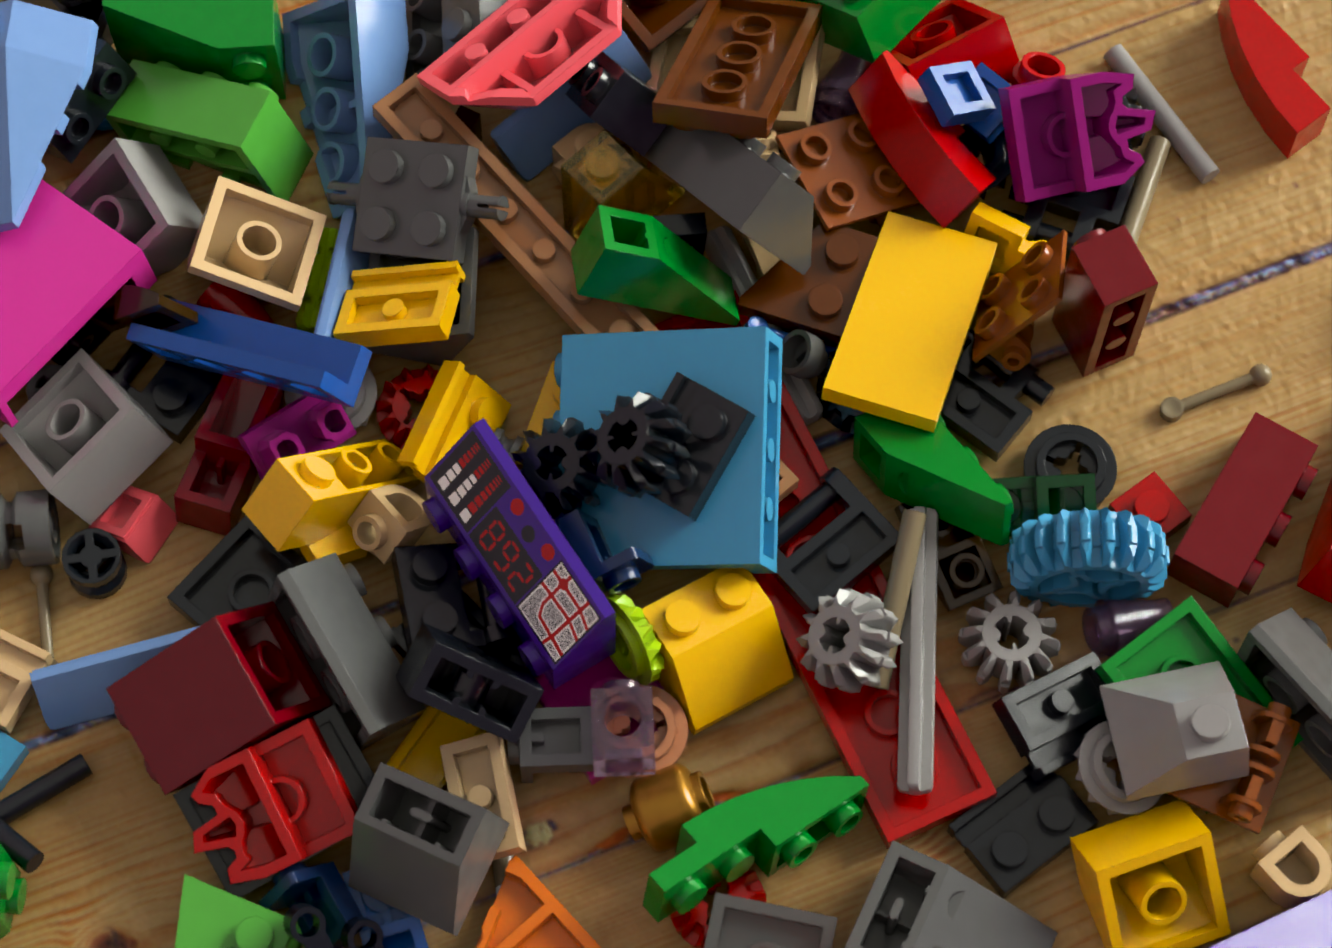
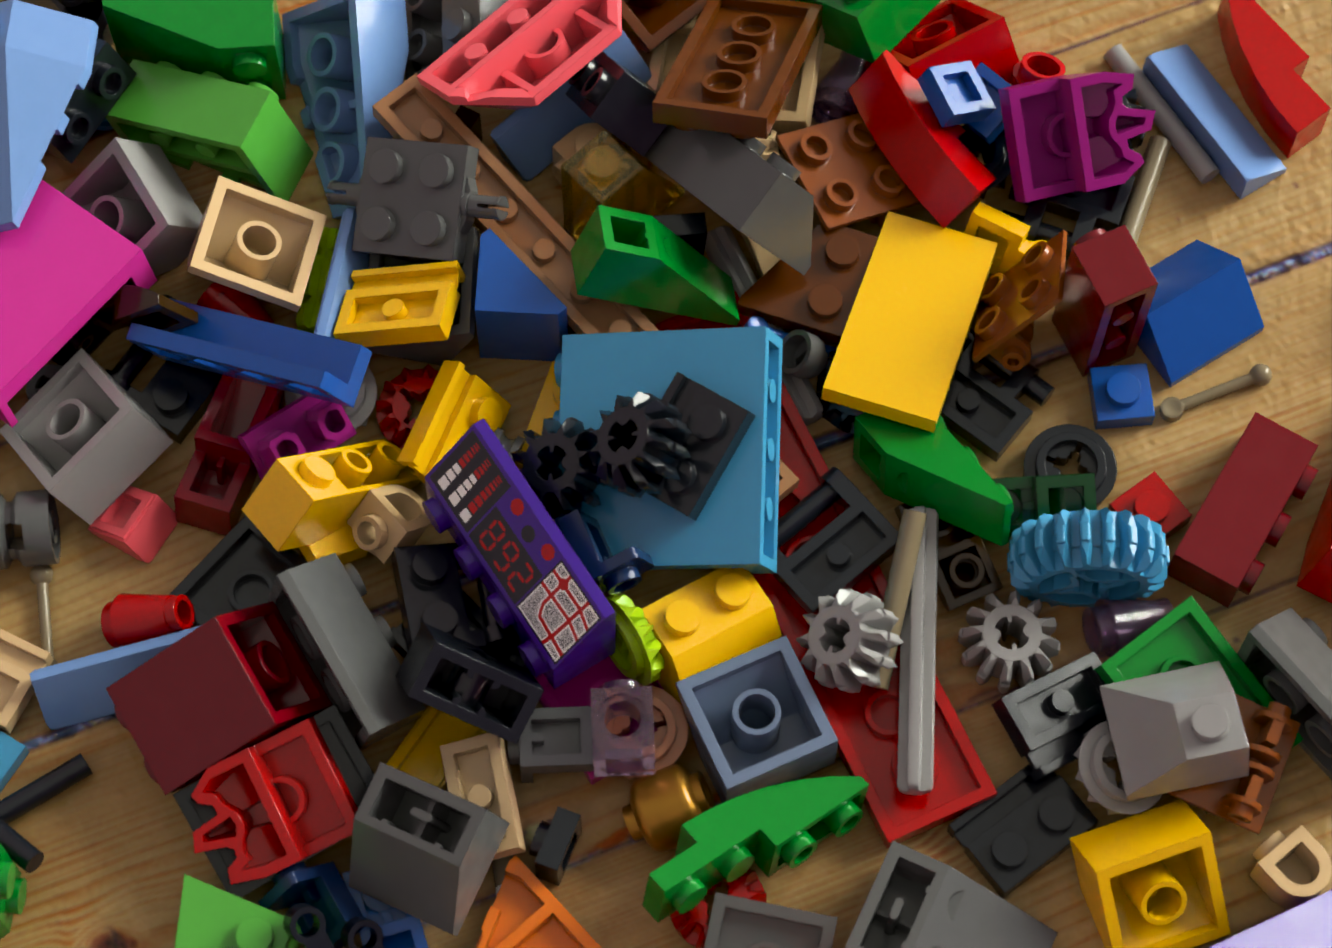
black wheel [61,528,128,599] -> none
none -> red cone [101,593,195,648]
none -> blue slope [475,228,568,361]
none -> black plate [529,806,582,886]
none -> sand blue slope [676,635,838,803]
none -> blue plate [1087,363,1155,430]
none -> blue slope [1137,240,1264,387]
none -> medium blue slope [1142,44,1287,200]

